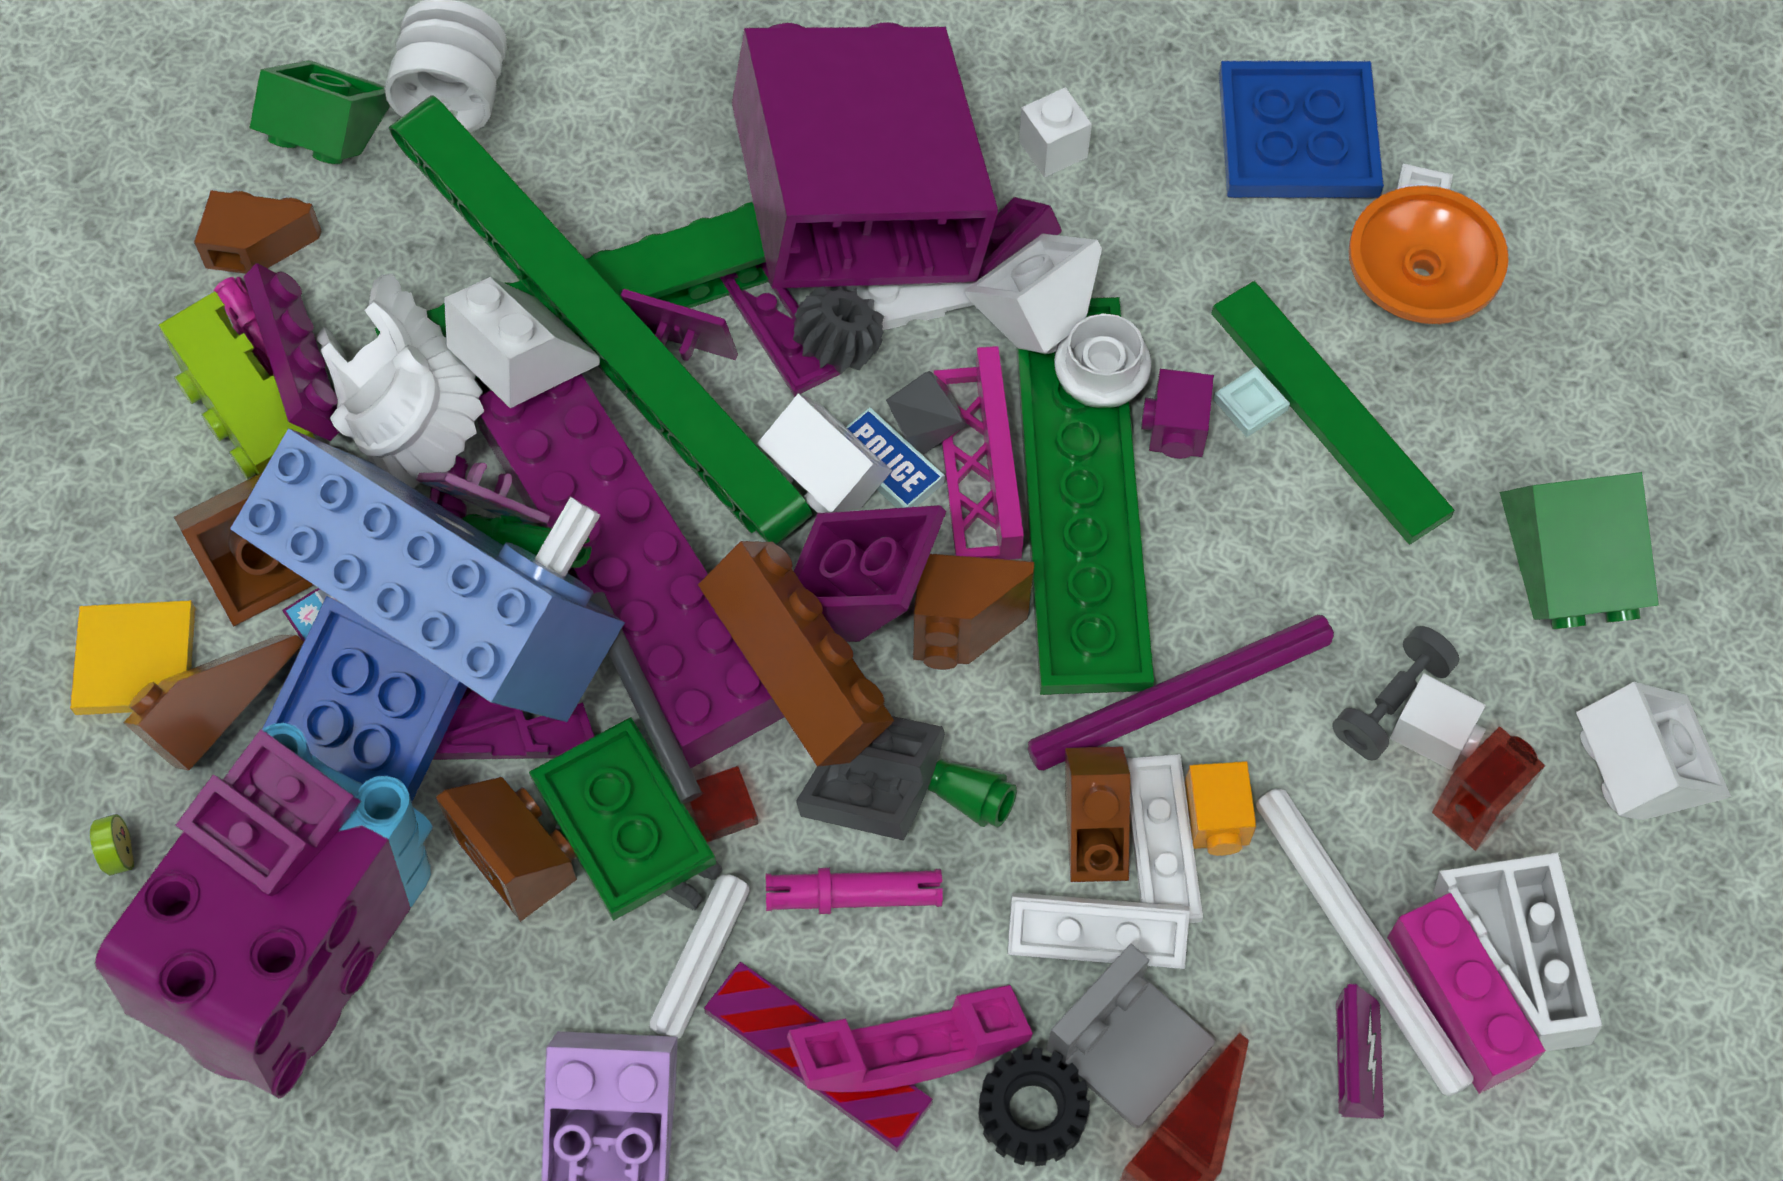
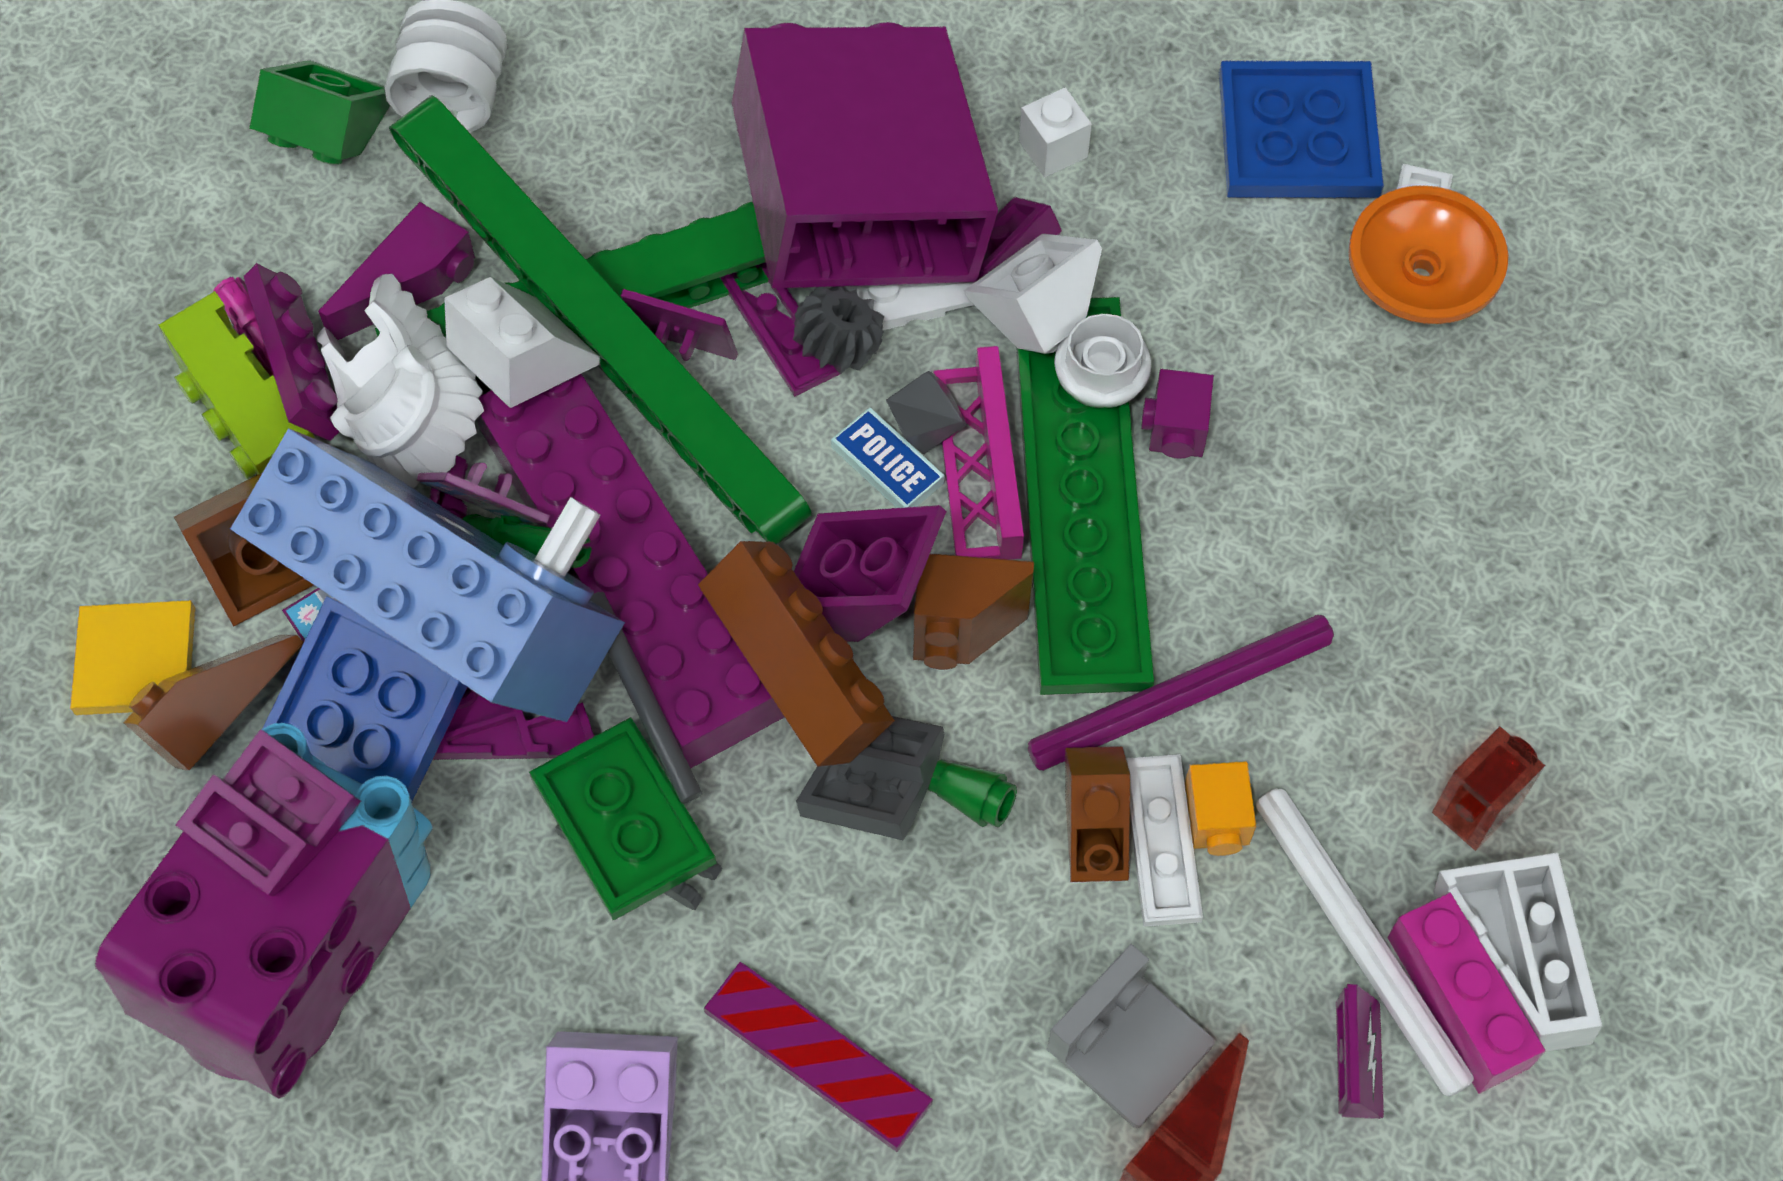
lime tile [90,814,134,876] -> none
dark orange slope [194,190,322,274] -> none
dark orange slope [436,777,577,922] -> none
white axle [650,874,749,1039] -> none
clear red plate [689,766,758,842] -> none
white brick [757,394,892,513] -> none
dark pink pin [766,868,943,914] -> none
dark pink slope [787,985,1033,1092] -> none
black tyre [978,1047,1090,1166] -> none
white tile [1008,892,1190,969] -> none
green tile [1211,280,1455,545] -> none
light aqua tile [1213,367,1290,437] -> none
dark grey wheel [1332,626,1460,761] -> none
white brick [1390,673,1486,770] -> none
green slope [1499,472,1659,629] -> none
white slope [1576,682,1731,820] -> none
none -> magenta slope [318,202,475,341]

